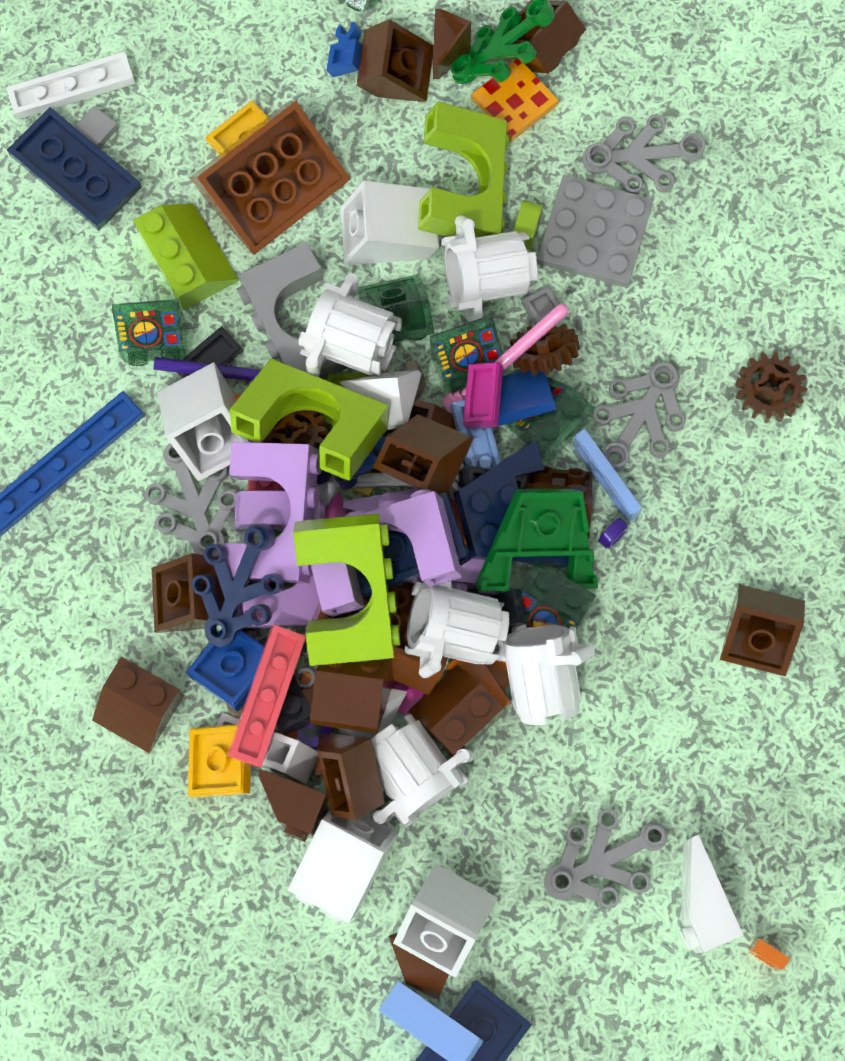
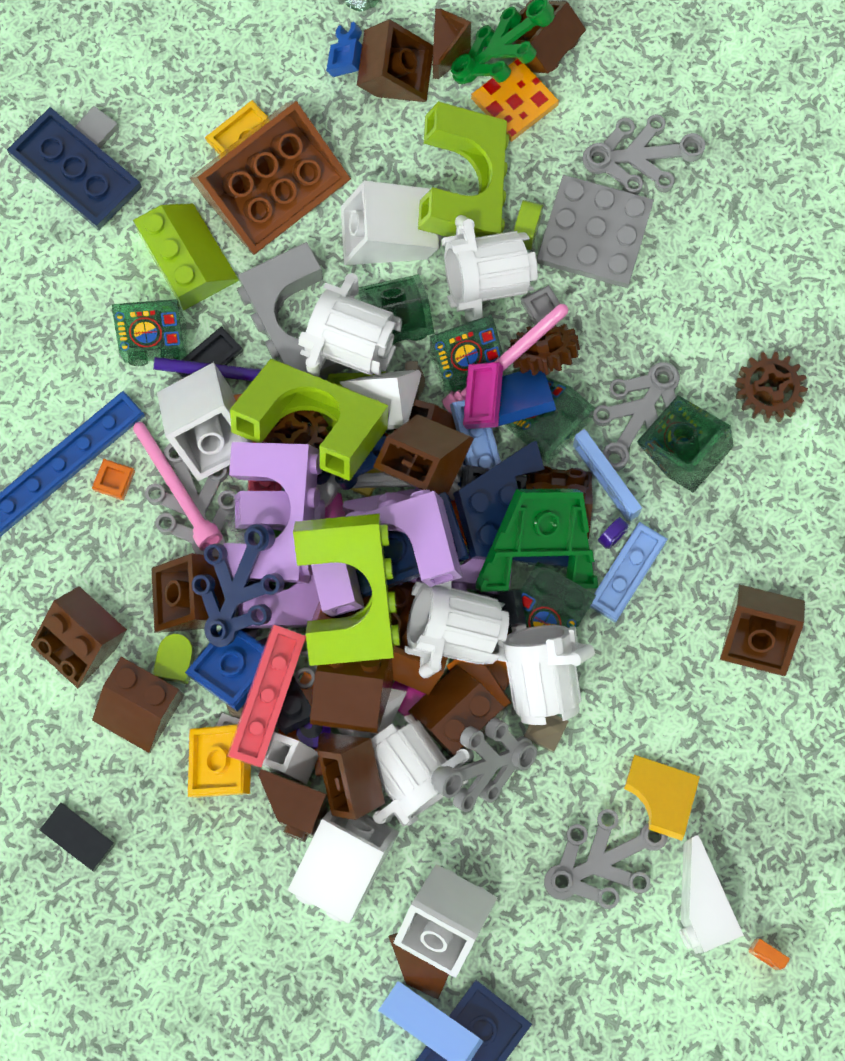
white plate [6,51,136,120] -> none
none -> reddish brown slope [31,586,127,689]
none -> black tile [39,802,115,872]
none -> orange tile [92,459,135,501]
none -> bright pink piece [133,422,223,551]
none -> lime piece [153,634,195,684]
none -> light grey plant [431,718,537,812]
none -> dark tan tile [524,715,569,753]
none -> light blue tile [587,522,668,623]
none -> yellow tile [624,755,700,841]
none -> clear green slope [637,395,734,493]

